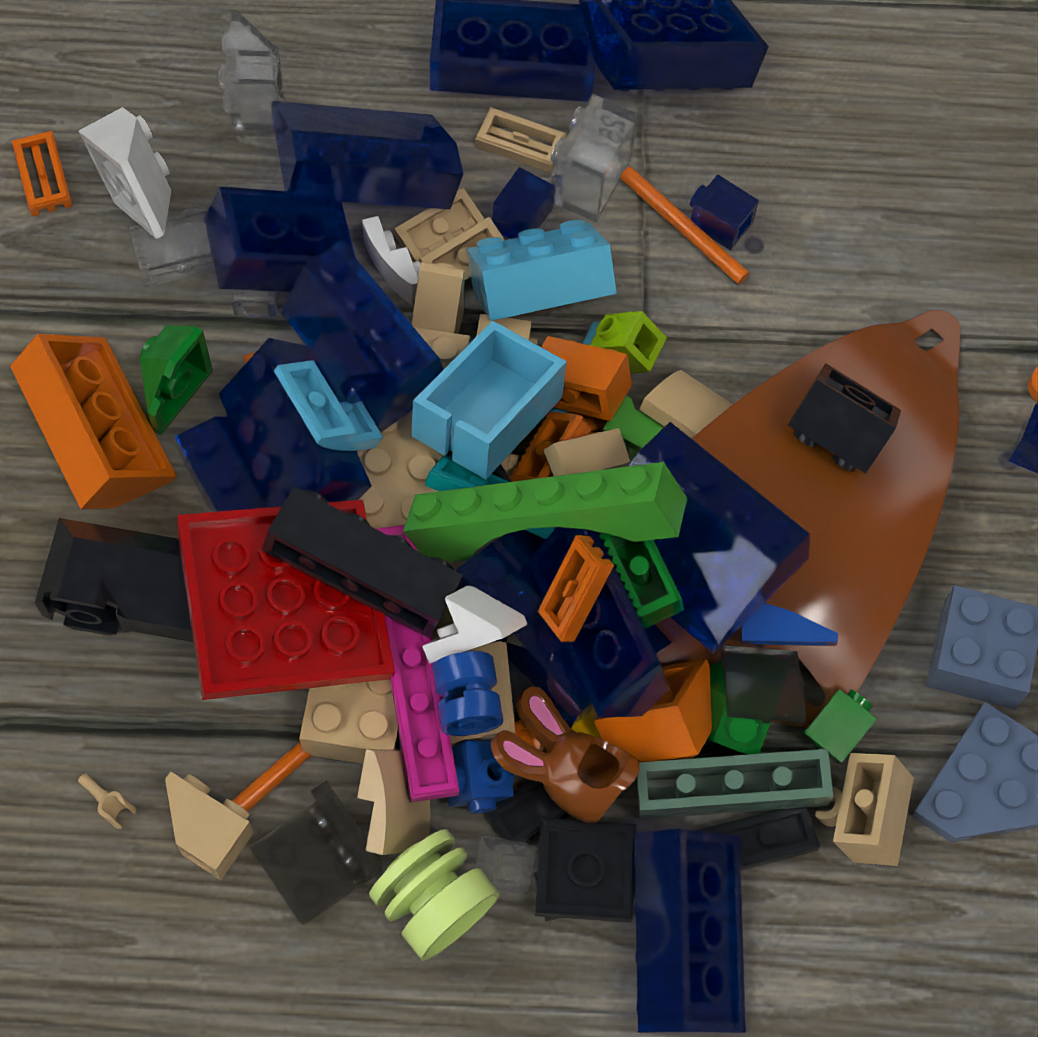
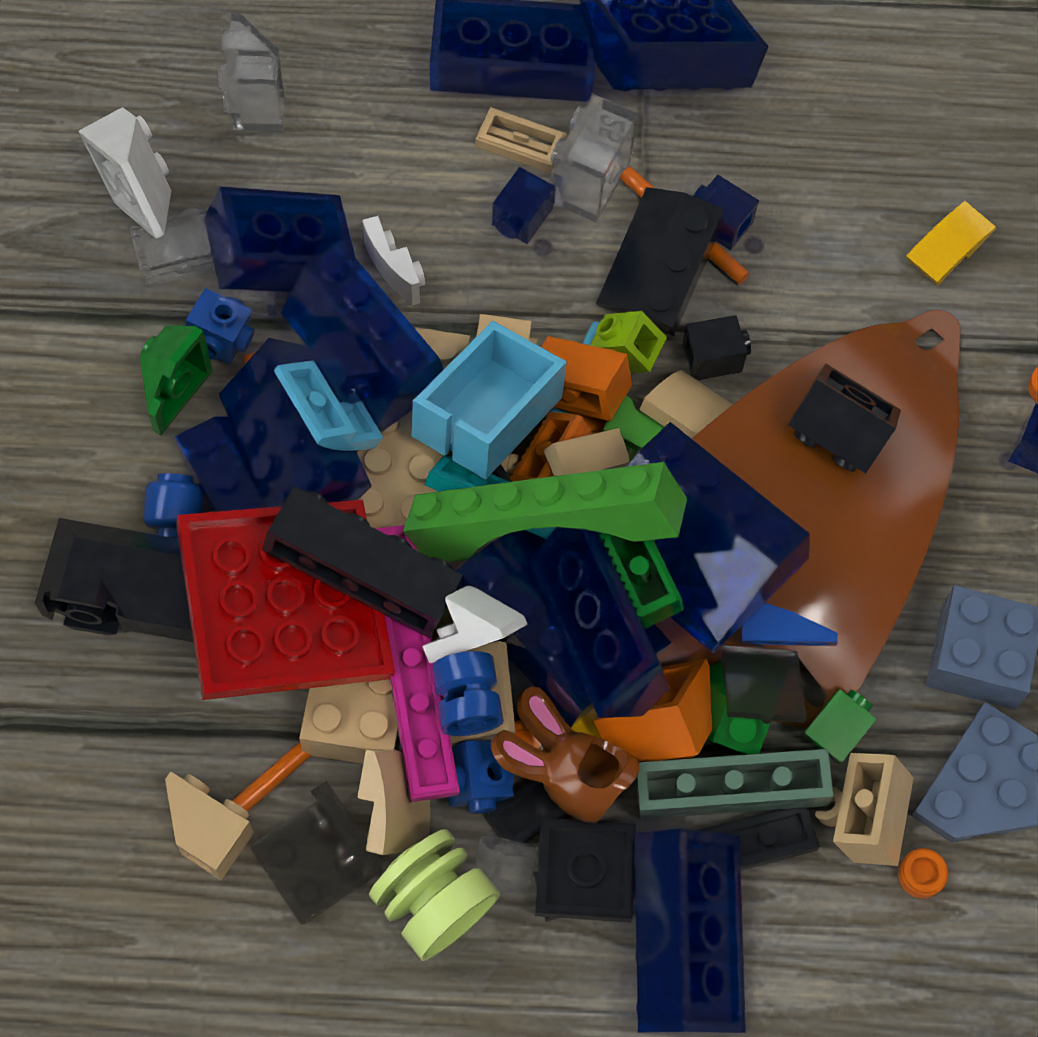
orange slope [10,334,177,509] -> none
orange tile [11,131,73,216] -> none
tan hand [78,773,136,829] -> none
clear blue slope [271,101,464,209] -> none
tan slope [393,187,505,282] -> none
tan slope [411,262,464,334] -> none
medium azure brick [466,220,617,321] -> none
orange tile [537,535,614,642] -> none
none -> blue head [143,473,203,539]
none -> blue brick [185,288,255,364]
none -> black slope [596,187,724,336]
none -> black brick [682,315,751,381]
none -> orange tile [898,848,948,899]
none -> yellow slope [906,201,996,286]

